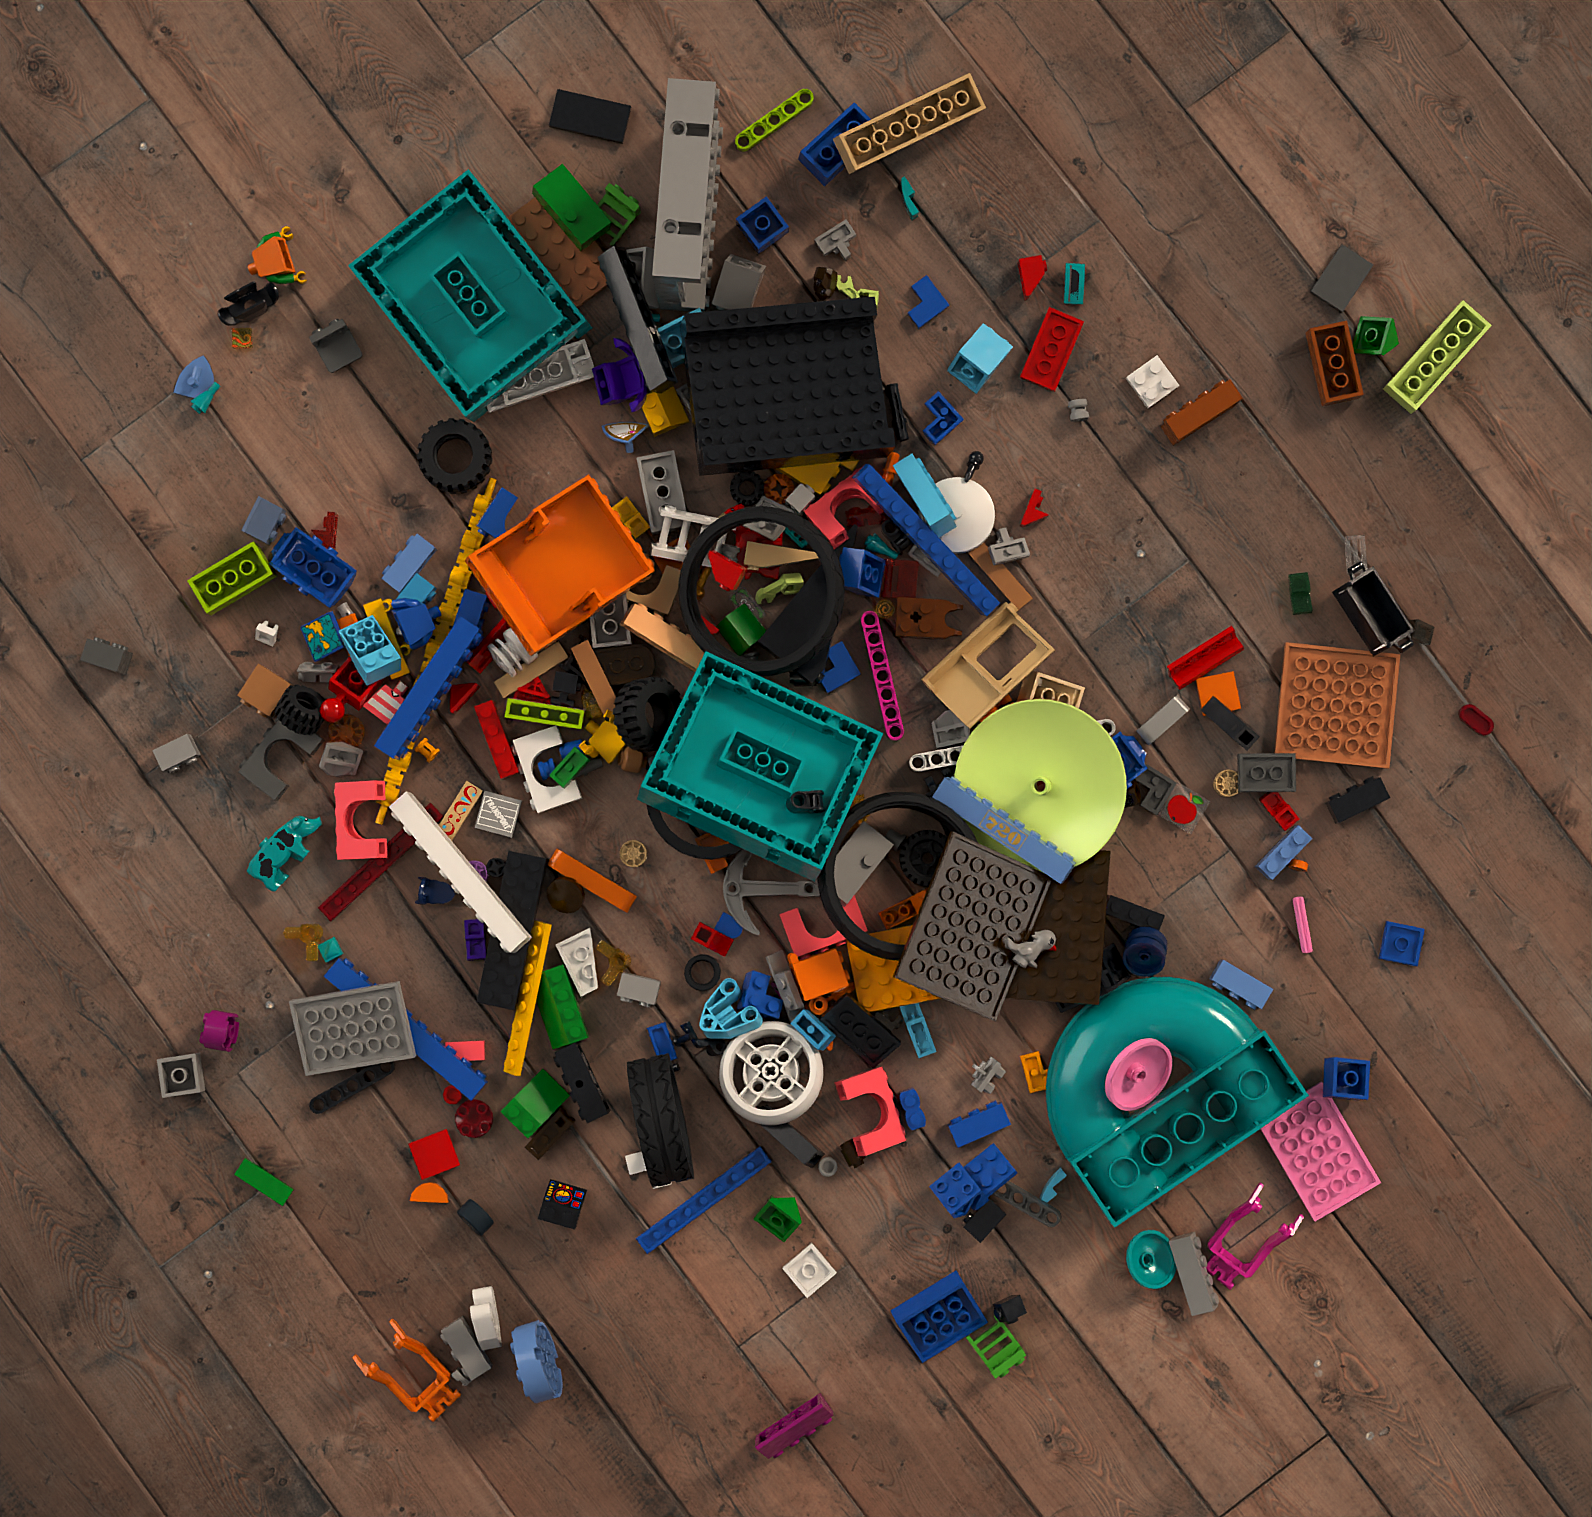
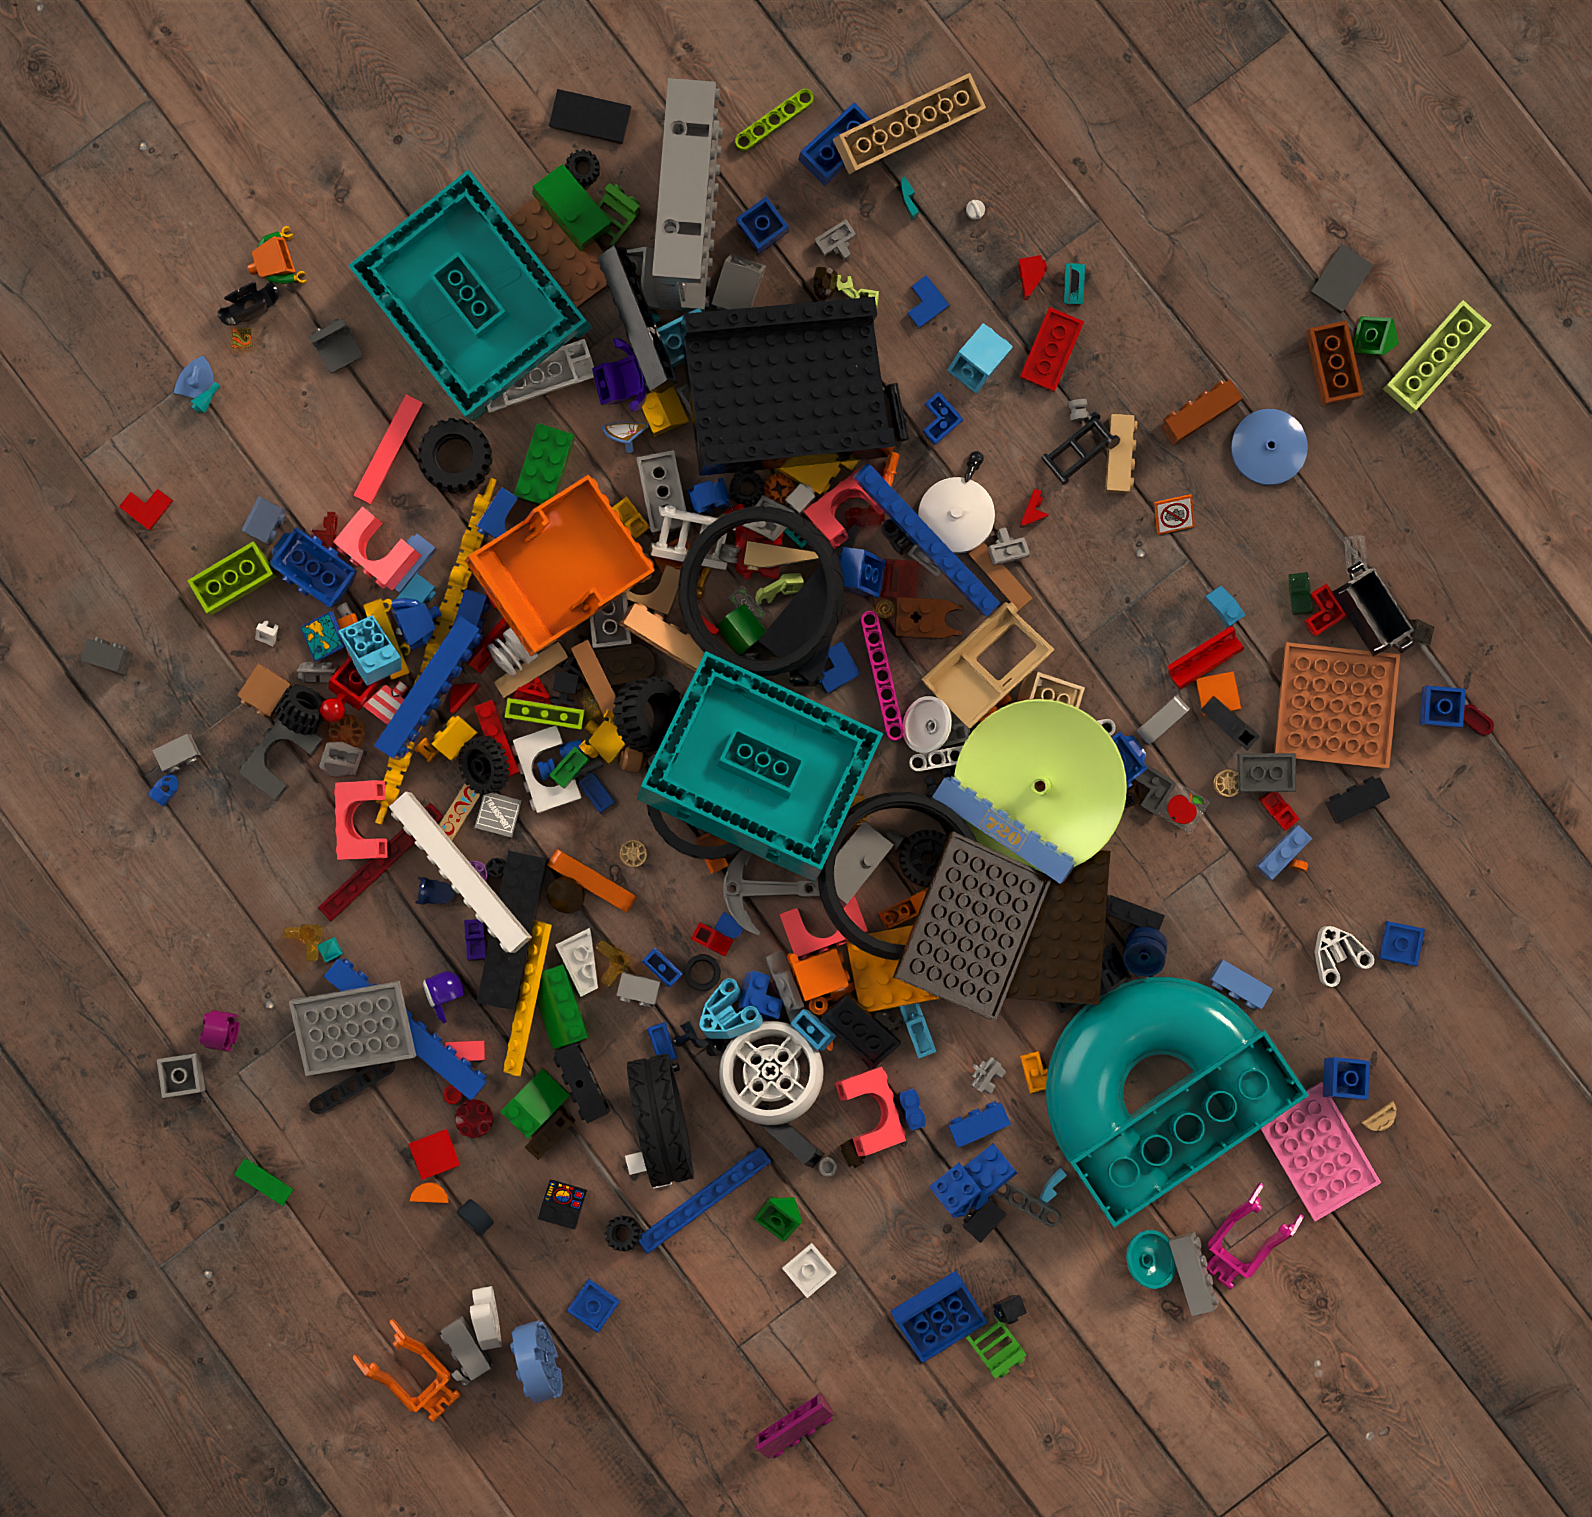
teal animal [247,816,322,892] -> none
red slope [708,550,748,591] -> none
black piece [786,790,825,814] -> none
teal cone [864,533,898,560] -> none
medium azure brick [893,454,957,537] -> none
light grey animal [1005,930,1056,968] -> none
bright pink dish [1105,1038,1172,1111] -> none
white plate [1126,355,1180,409] -> none
bright pink axle [1292,896,1313,953] -> none
none -> red tile [119,488,173,531]
none -> blue rock [148,774,179,806]
none -> coral arch [333,506,422,590]
none -> coral tile [354,394,424,505]
none -> dark purple piece [423,971,464,1024]
none -> yellow slope [432,716,479,761]
none -> black wheel [458,736,510,795]
none -> green brick [514,423,575,506]
none -> black tyre [565,149,600,187]
none -> blue tile [567,1278,621,1333]
none -> blue tile [577,771,615,814]
none -> black tyre [604,1216,642,1251]
none -> blue brick [641,947,683,988]
none -> blue brick [687,478,731,515]
none -> white dish [903,696,952,754]
none -> white tile [966,200,985,220]
none -> black piece [1041,412,1120,485]
none -> tan brick [1105,414,1137,494]
none -> piece [1154,494,1195,535]
none -> dark azure slope [1205,586,1245,628]
none -> medium blue dish [1230,409,1308,486]
none -> red brick [1304,584,1347,636]
none -> white connector [1314,926,1374,987]
none -> tan plate [1361,1101,1397,1131]
none -> blue brick [1419,685,1466,728]

